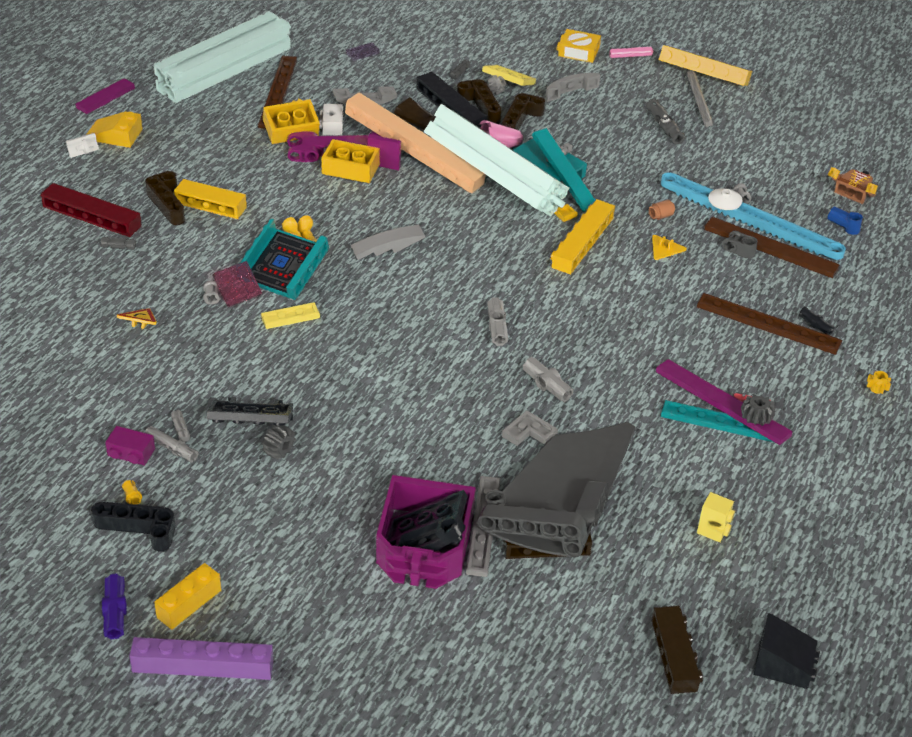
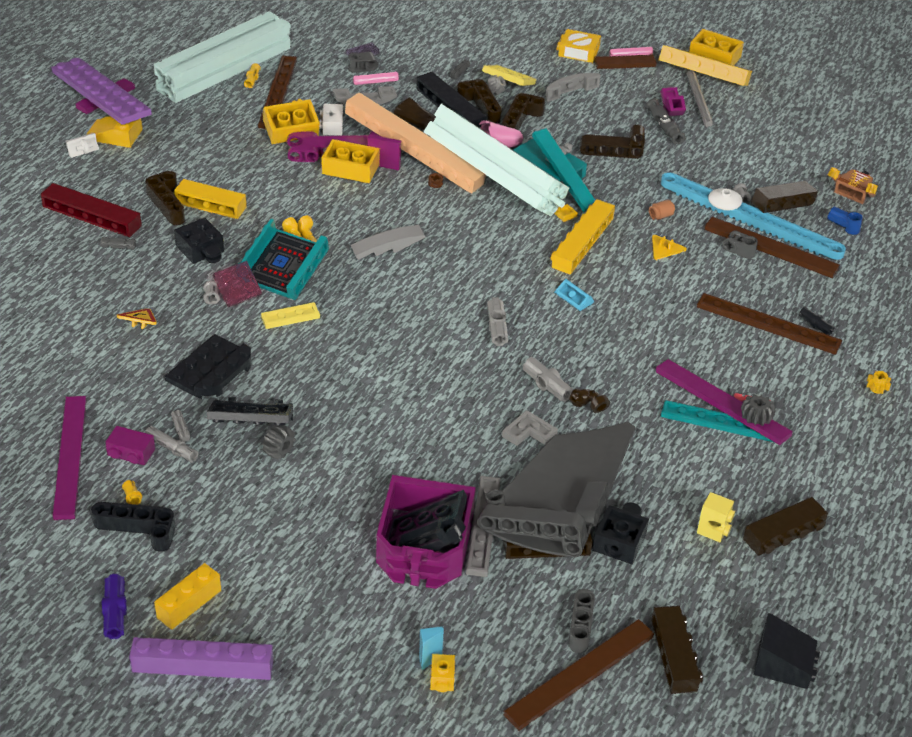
none -> medium lavender plate [51,58,152,125]
none -> magenta tile [53,396,87,520]
none -> black plate [165,334,251,399]
none -> black brick [174,218,224,264]
none -> yellow pin [244,63,261,88]
none -> dark grey piece [348,52,378,73]
none -> bright pink axle [353,72,399,85]
none -> medium azure slope [419,627,444,670]
none -> reddish brown bush [428,173,443,188]
none -> yellow brick [430,654,455,692]
none -> reddish brown tile [504,619,654,731]
none -> medium azure slope [554,279,594,311]
none -> dark grey beam [568,589,595,653]
none -> dark brown arm [570,389,610,413]
none -> dark brown beam [580,124,645,159]
none -> black brick [592,502,649,565]
none -> reddish brown tile [594,55,657,69]
none -> magenta brick [661,87,686,116]
none -> yellow brick [689,29,744,65]
none -> dark brown brick [743,497,828,556]
none -> dark brown brick [751,180,818,213]

